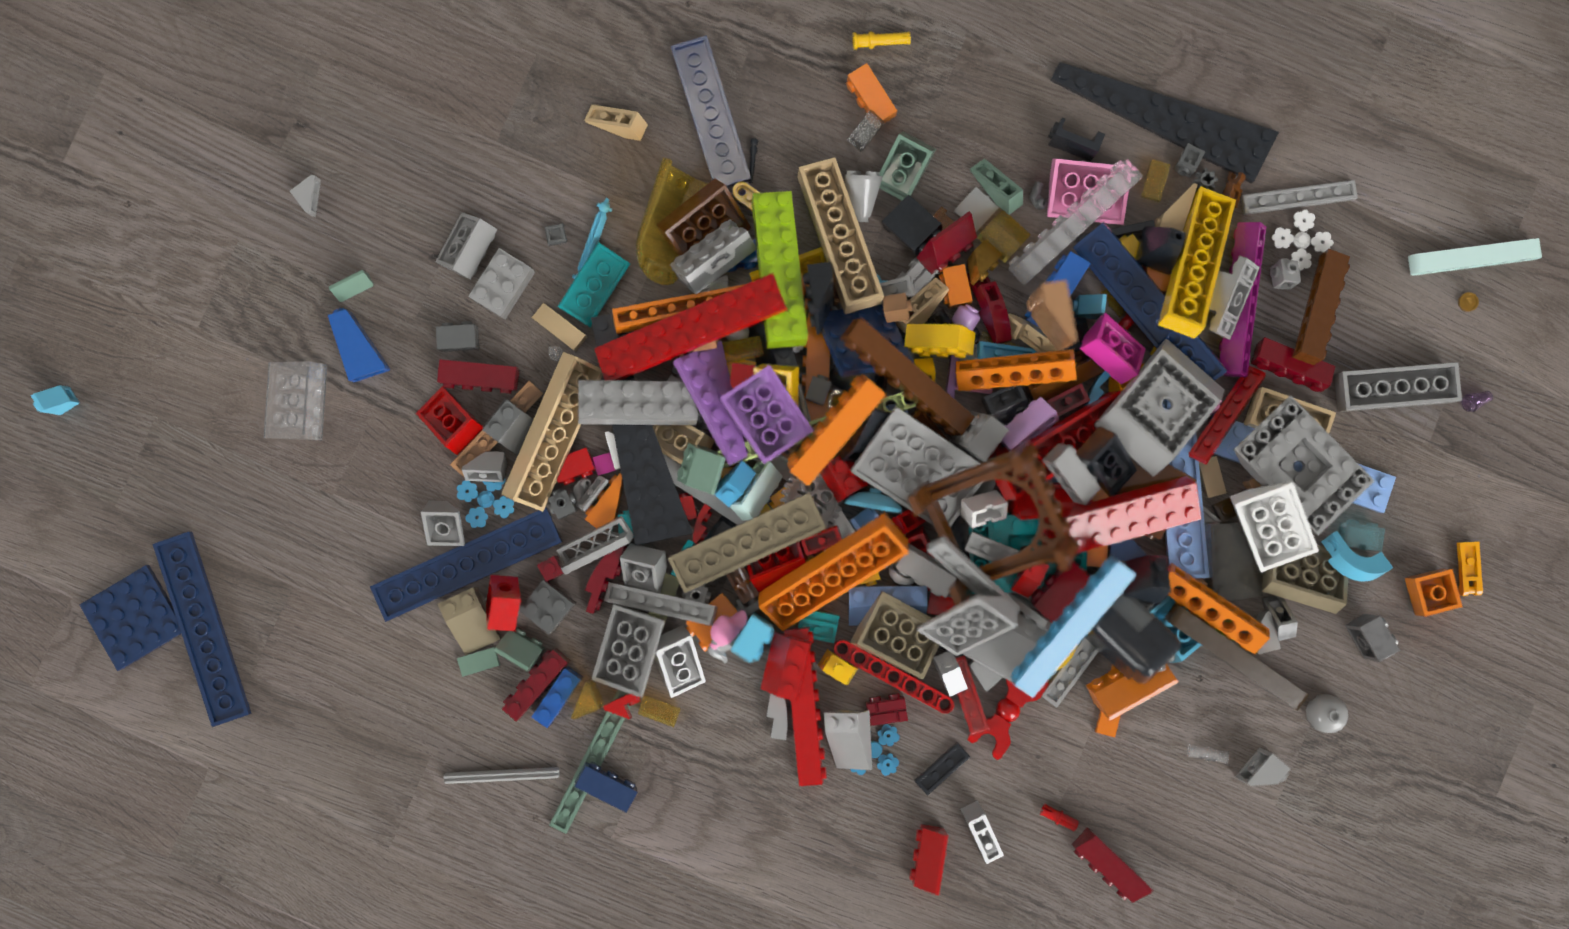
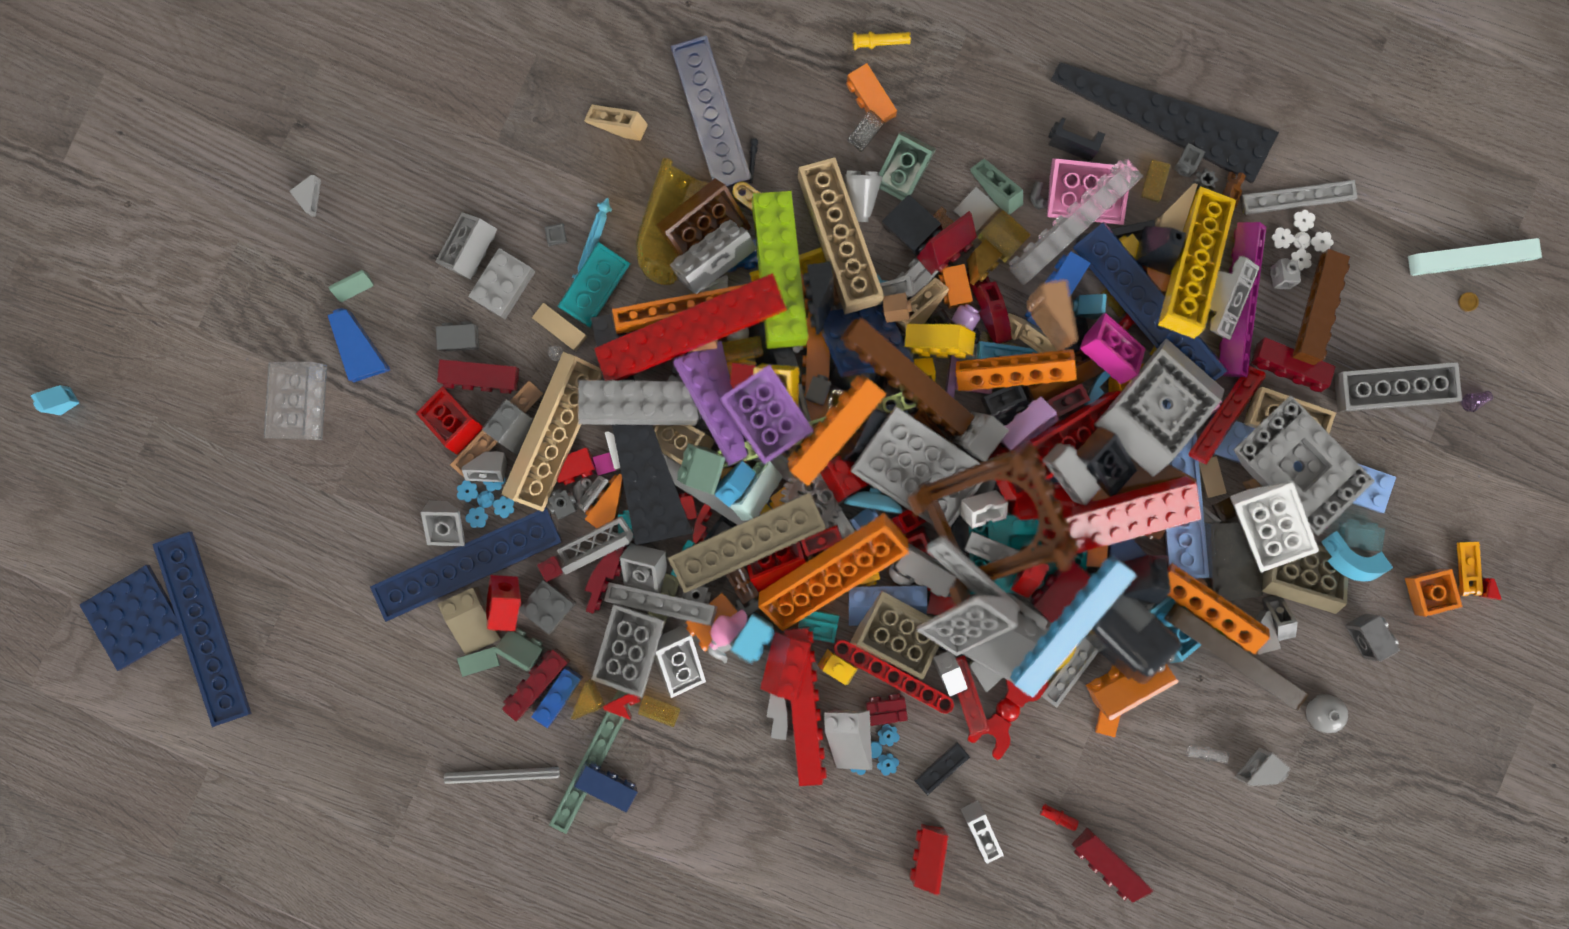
none -> red slope [1479,578,1501,600]

